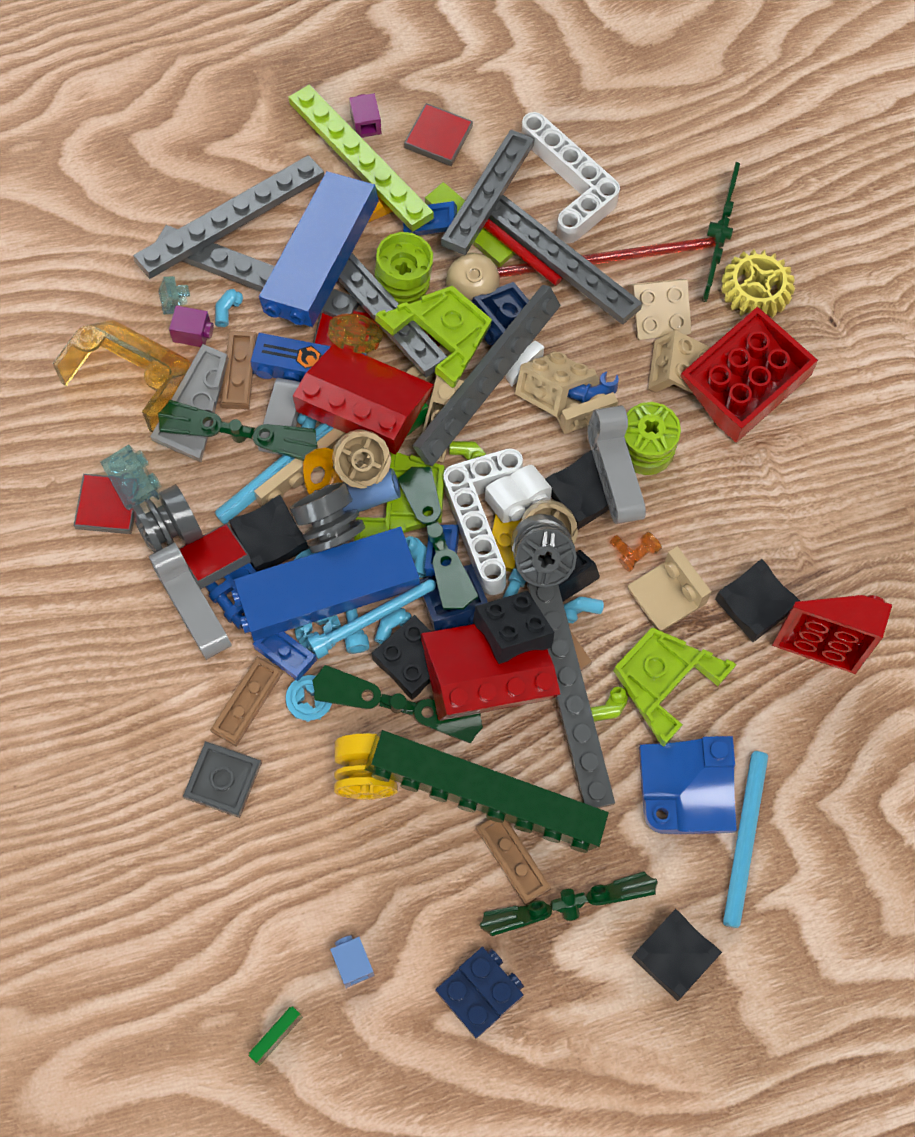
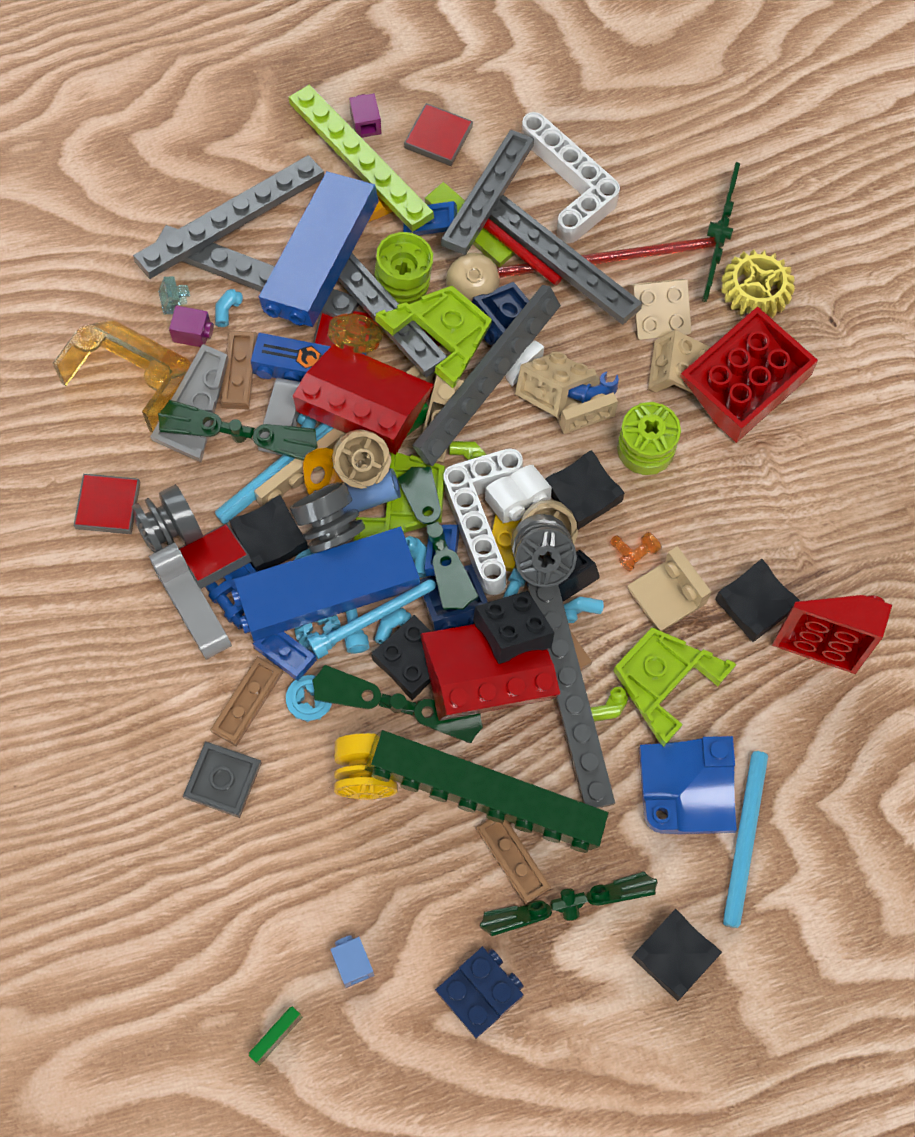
clear light blue bracket [100,445,162,510] -> none
light grey beam [588,405,646,524] -> none

